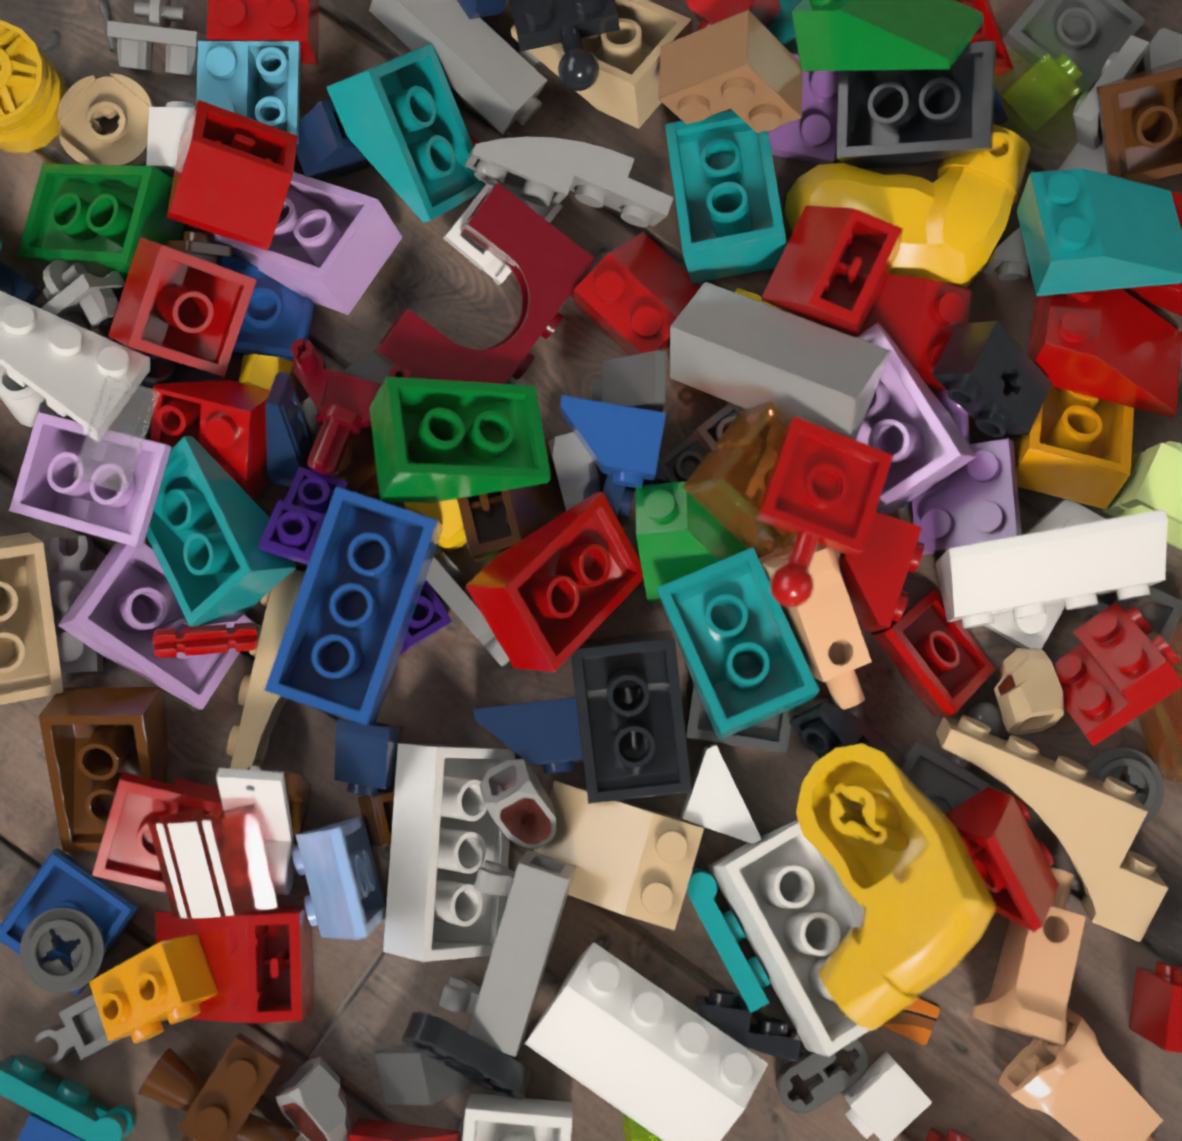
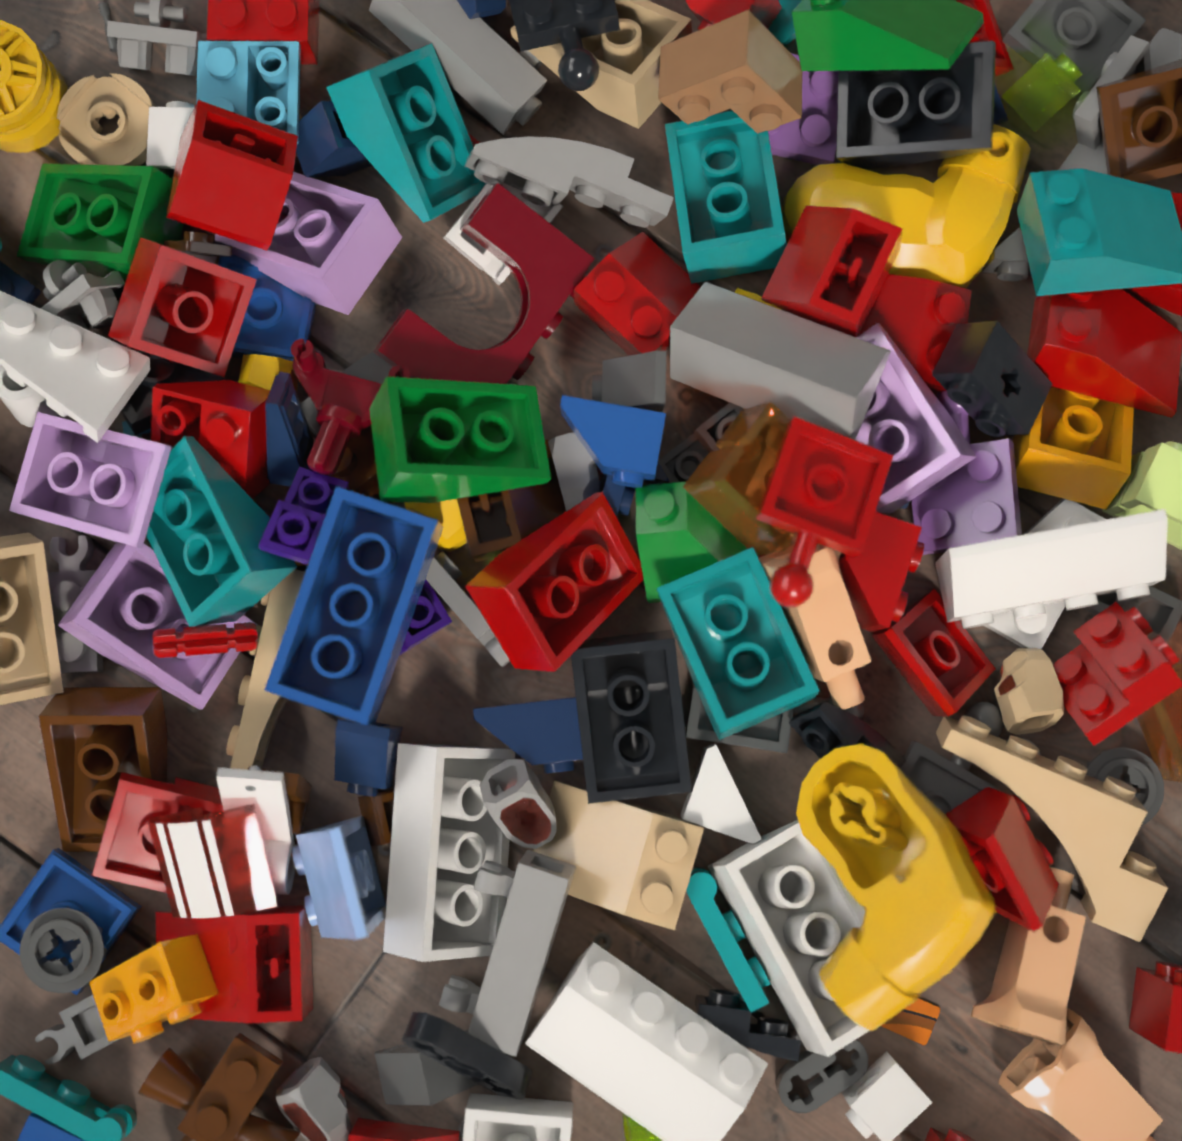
clear tile [72,374,160,494] -> none

